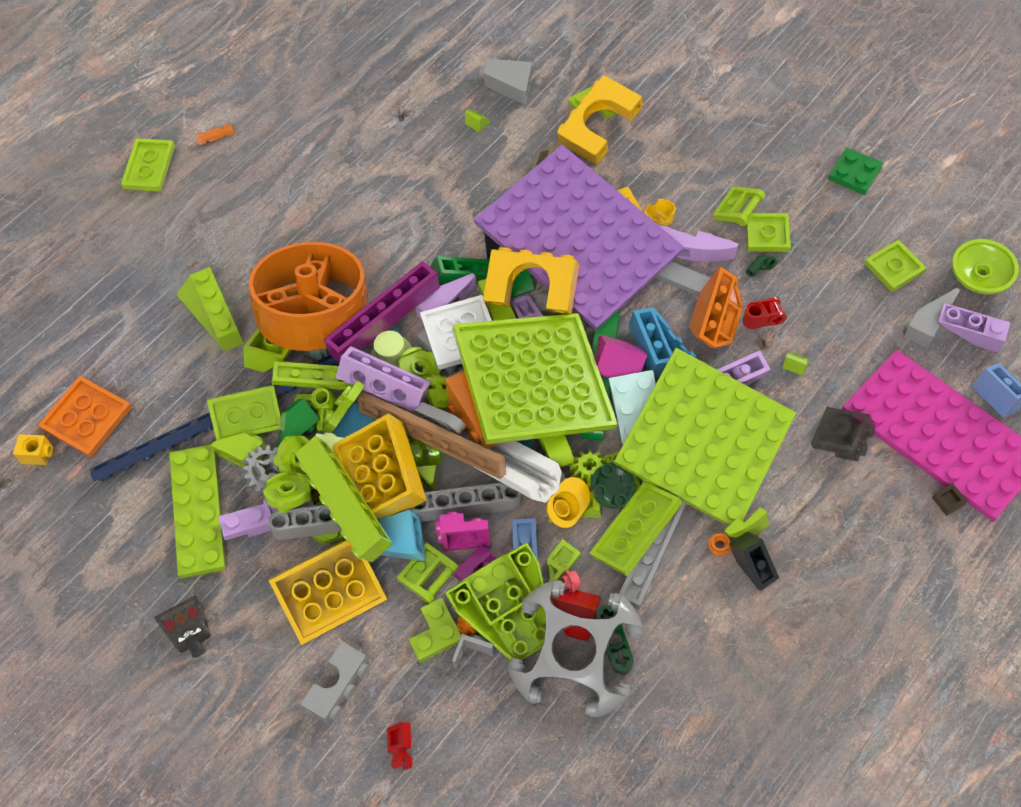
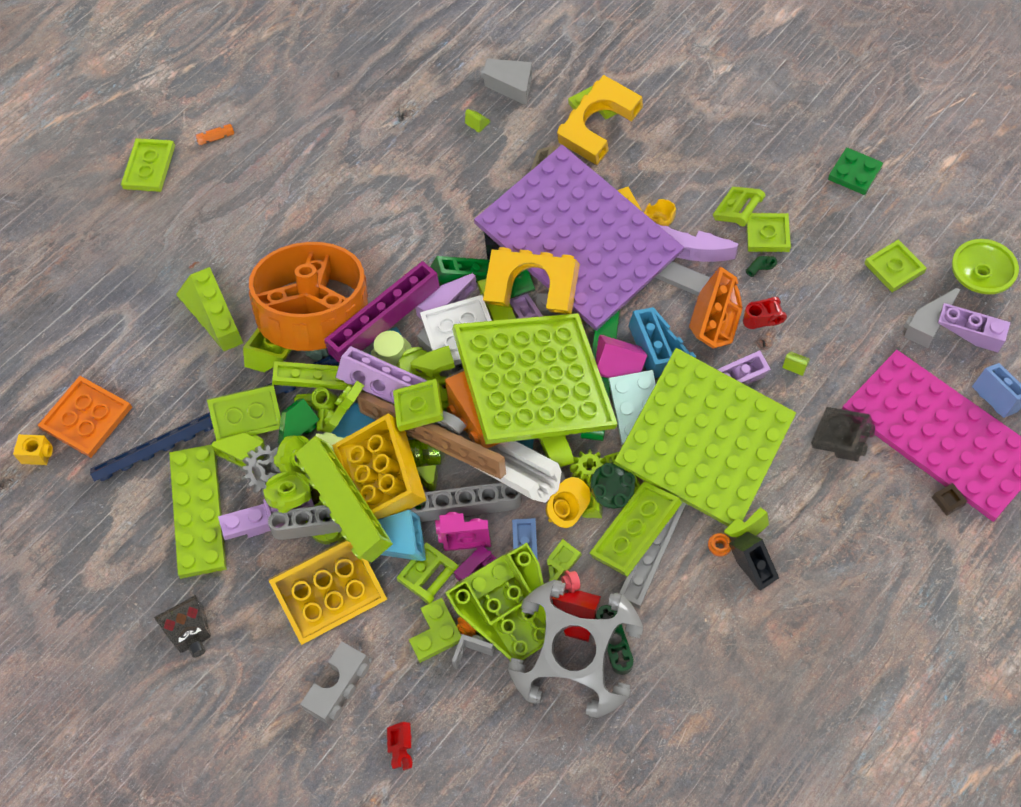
none -> lime plate [393,379,444,432]
none -> lime slope [410,345,455,377]

